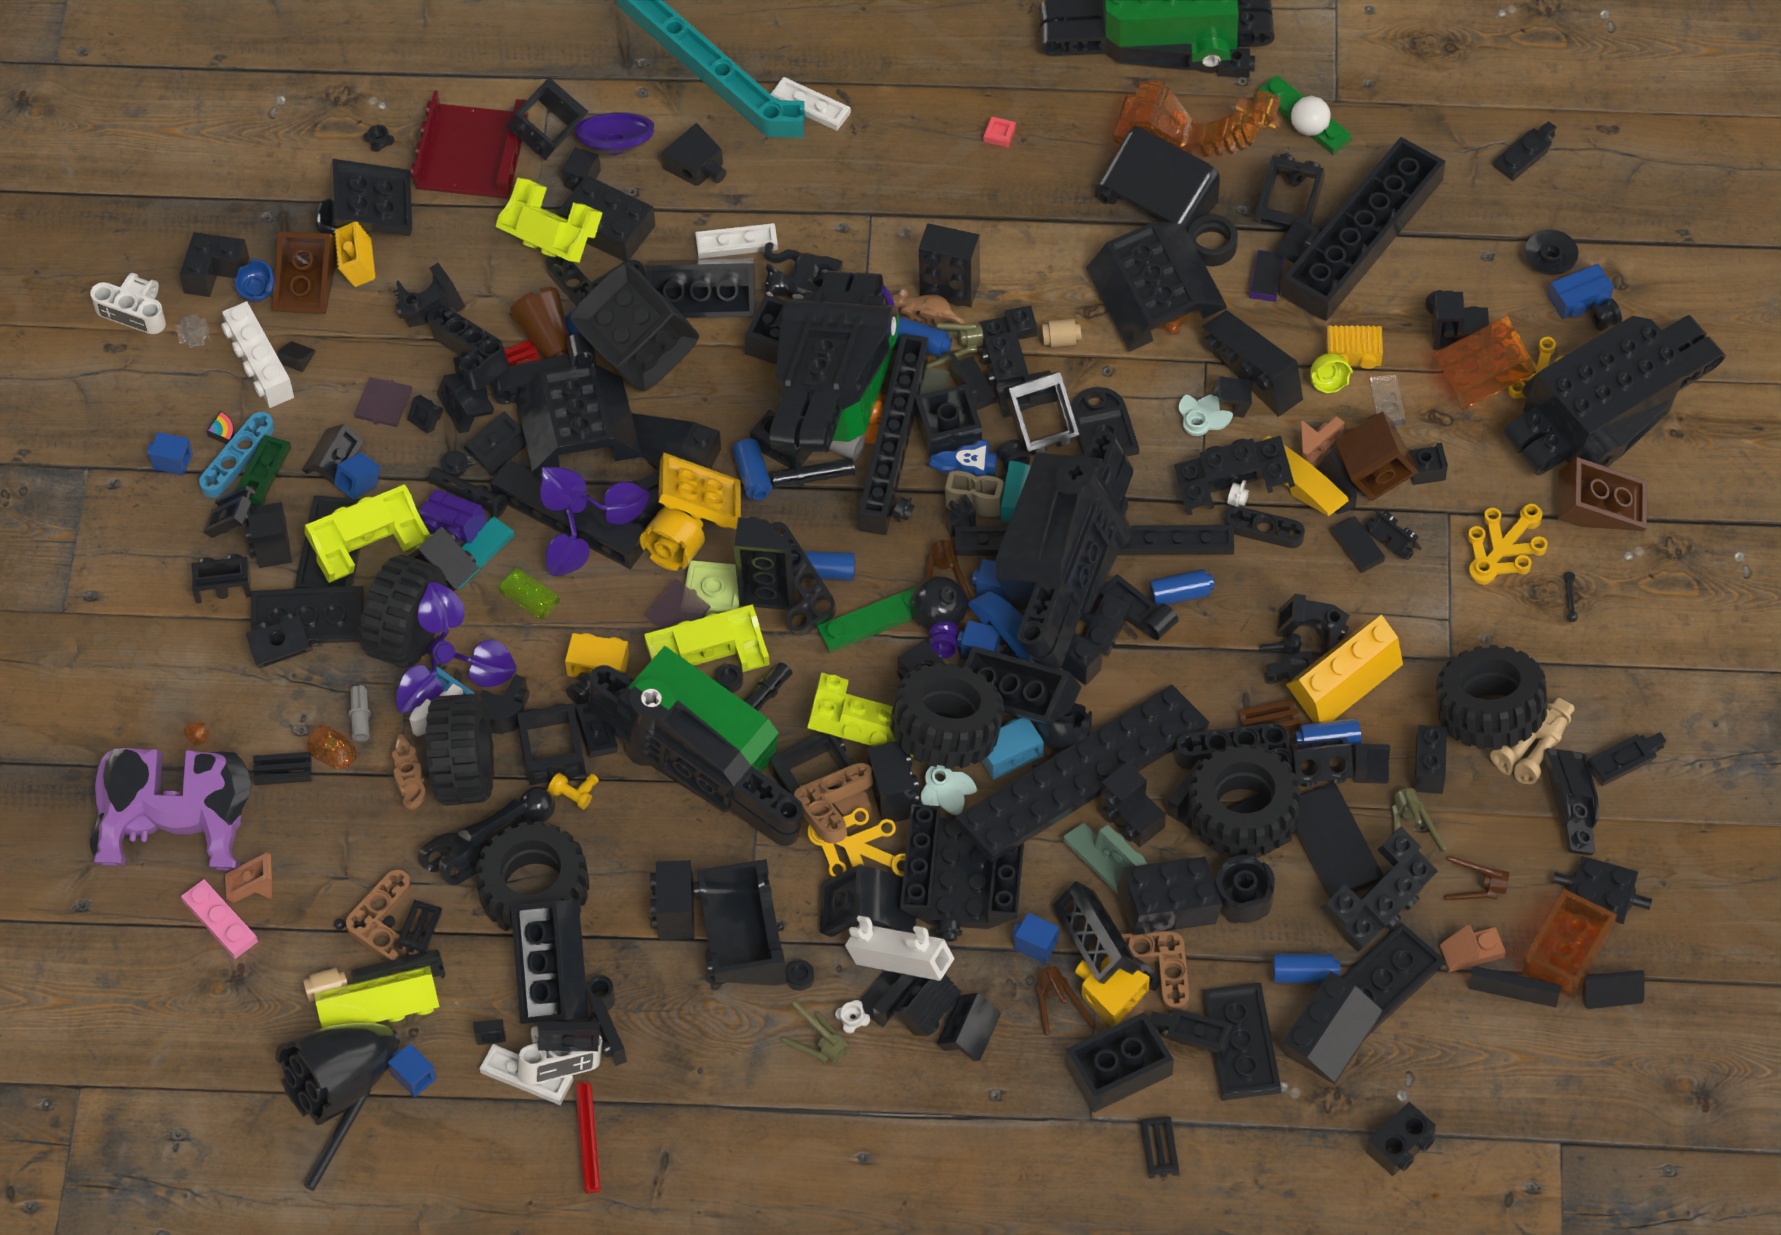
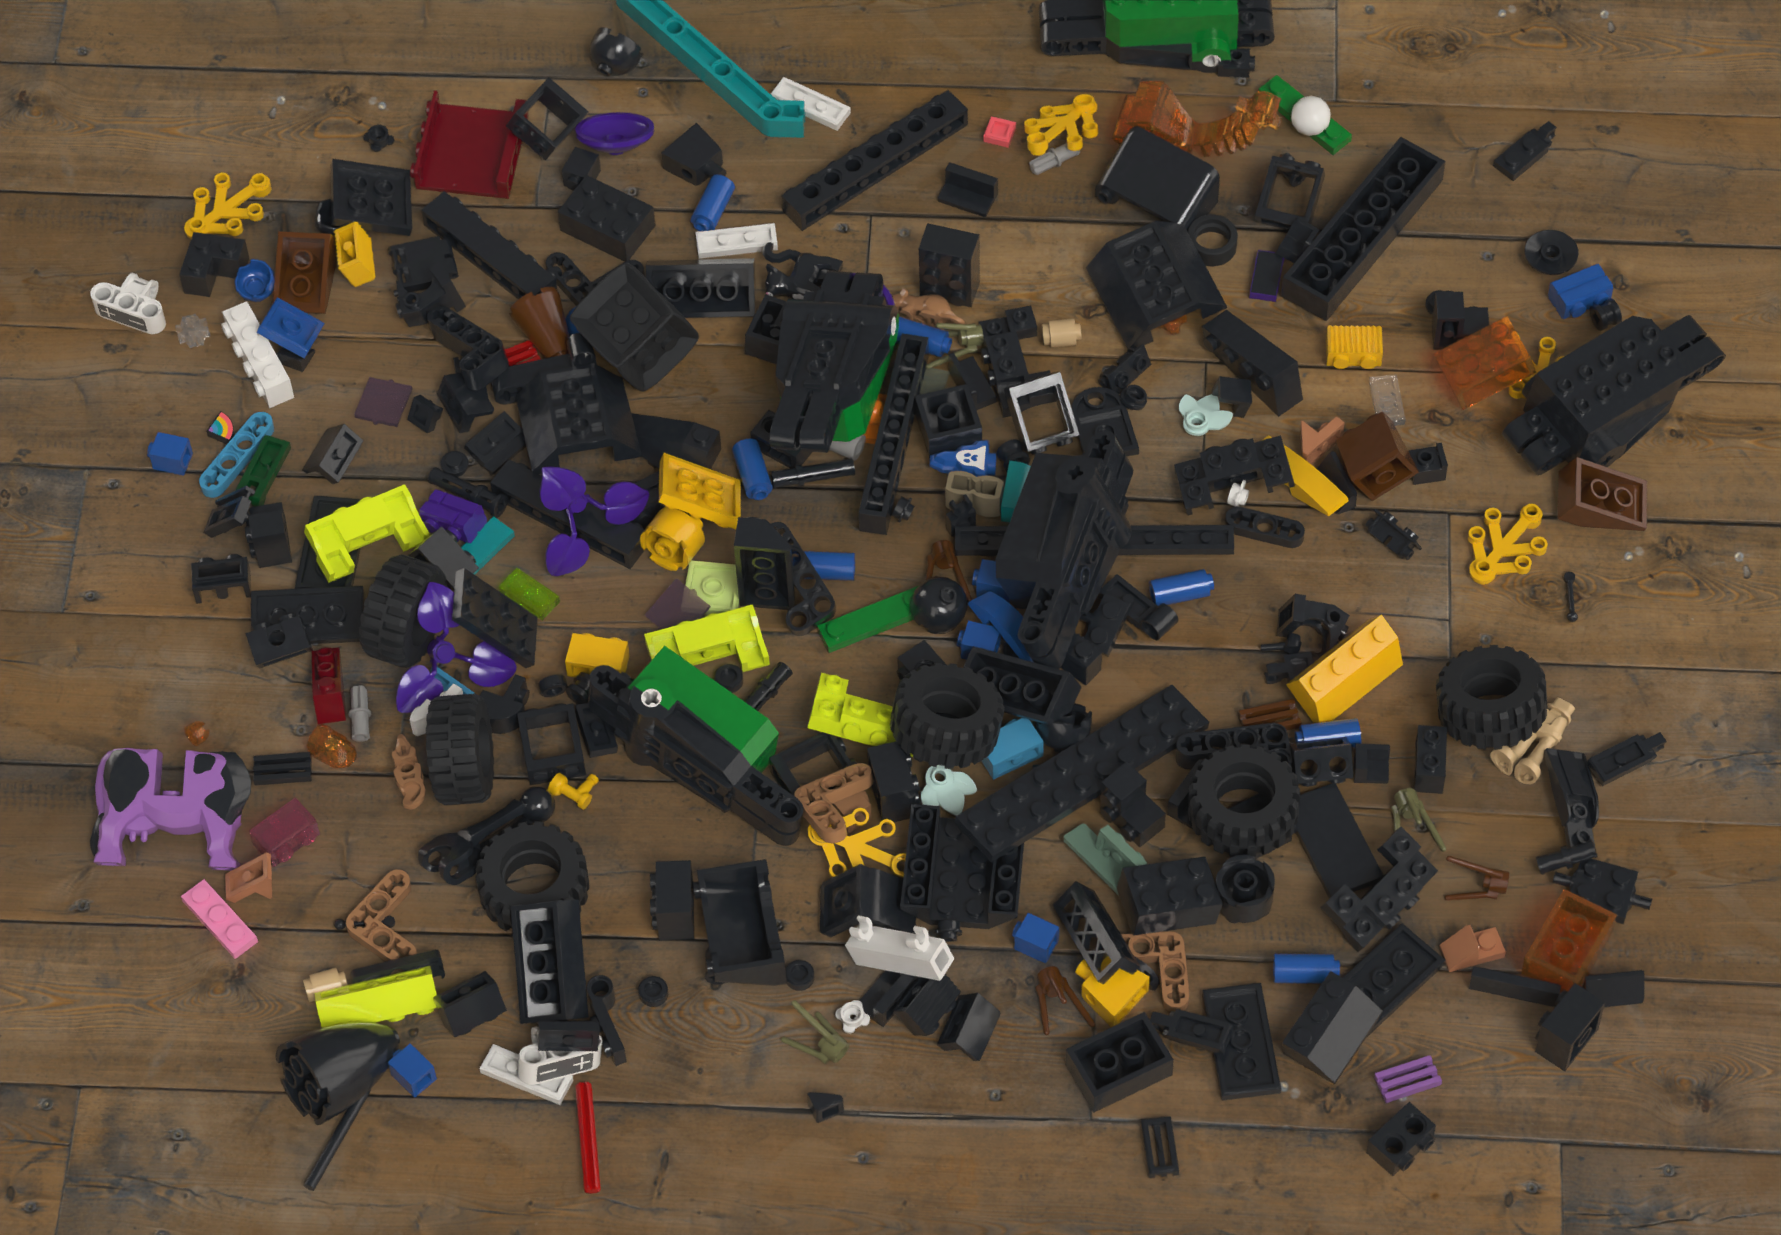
blue brick [334,452,380,500] -> none
black tile [397,900,442,953] -> none
black tile [473,1019,506,1045] -> none
neon yellow bracket [495,177,602,262] -> none
dark purple wheel [929,622,958,659] -> none
neon yellow hair [1310,353,1353,394] -> none
black tile [1331,516,1385,573] -> none
none -> yellow plant [184,173,272,239]
none -> clear pink brick [249,797,320,867]
none -> blue tile [256,298,325,359]
none -> dark red slope [312,647,346,724]
none -> black plate [388,236,459,292]
none -> black brick [421,191,558,299]
none -> black brick [433,971,507,1038]
none -> black plate [452,568,538,668]
none -> black tile [538,675,568,697]
none -> black cylinder [590,27,643,76]
none -> black tile [638,976,668,1007]
none -> blue brick [691,175,735,232]
none -> black brick [782,90,968,231]
none -> black slope [807,1092,844,1123]
none -> black panel [938,162,998,217]
none -> yellow plant [1024,94,1098,156]
none -> light grey axle [1029,143,1080,175]
none -> black hinge [1098,344,1151,394]
none -> black plate [1120,385,1147,410]
none -> medium lavender tile [1374,1055,1442,1103]
none -> black brick [1535,983,1605,1072]
none -> black pin [1536,839,1598,875]

